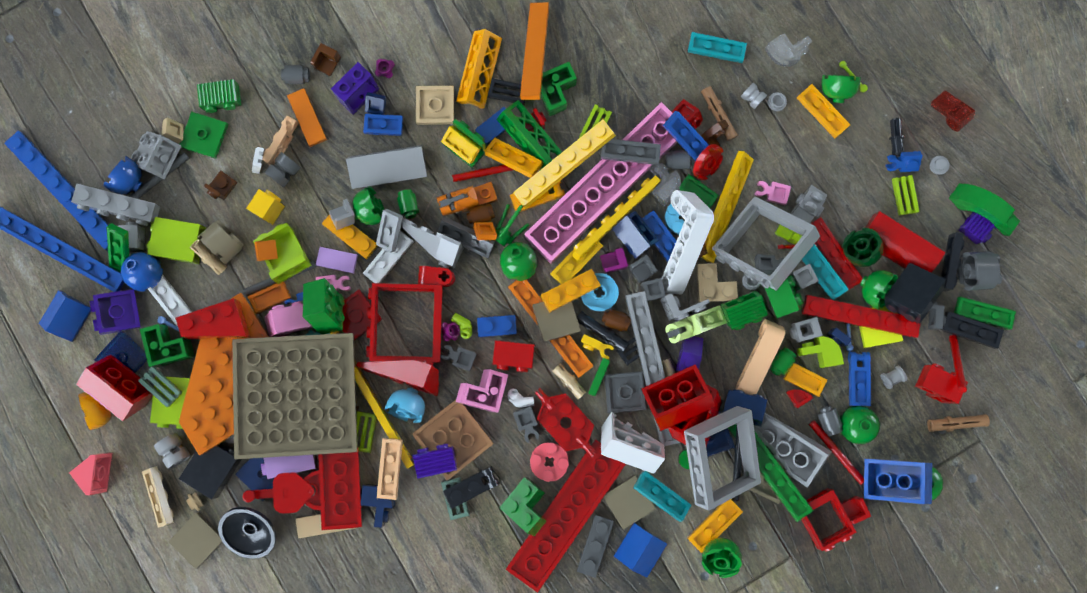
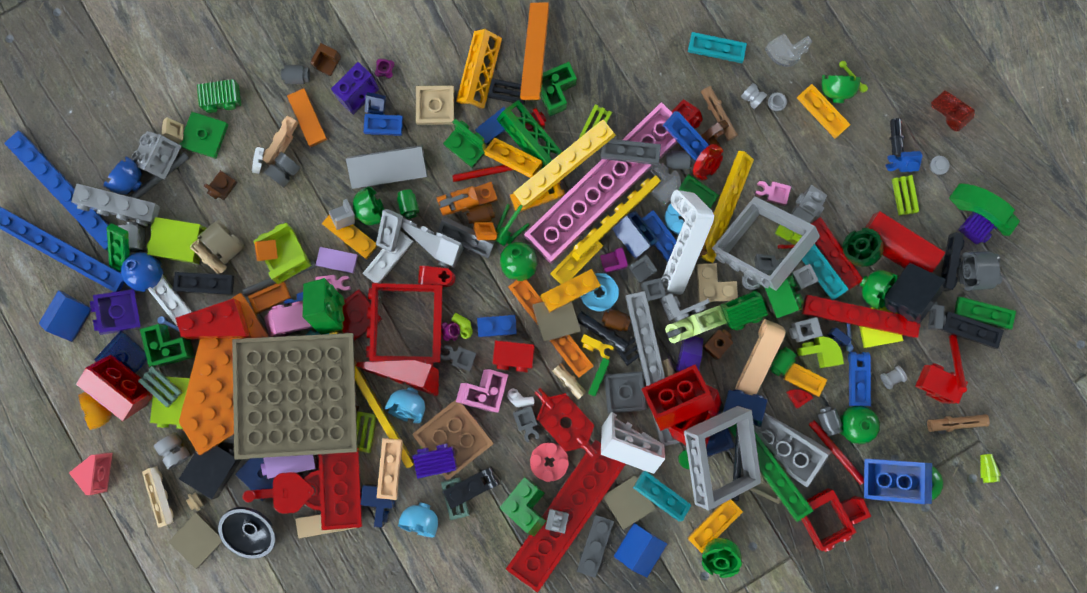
yellow brick [246,189,285,225] -> none
yellow plate [441,125,481,164] -> none
none -> black plate [173,272,234,295]
none -> medium azure cylinder [398,503,438,538]
none -> light grey tile [545,509,569,534]
none -> reddish brown brick [703,329,733,360]
none -> lime cone [980,454,1001,483]

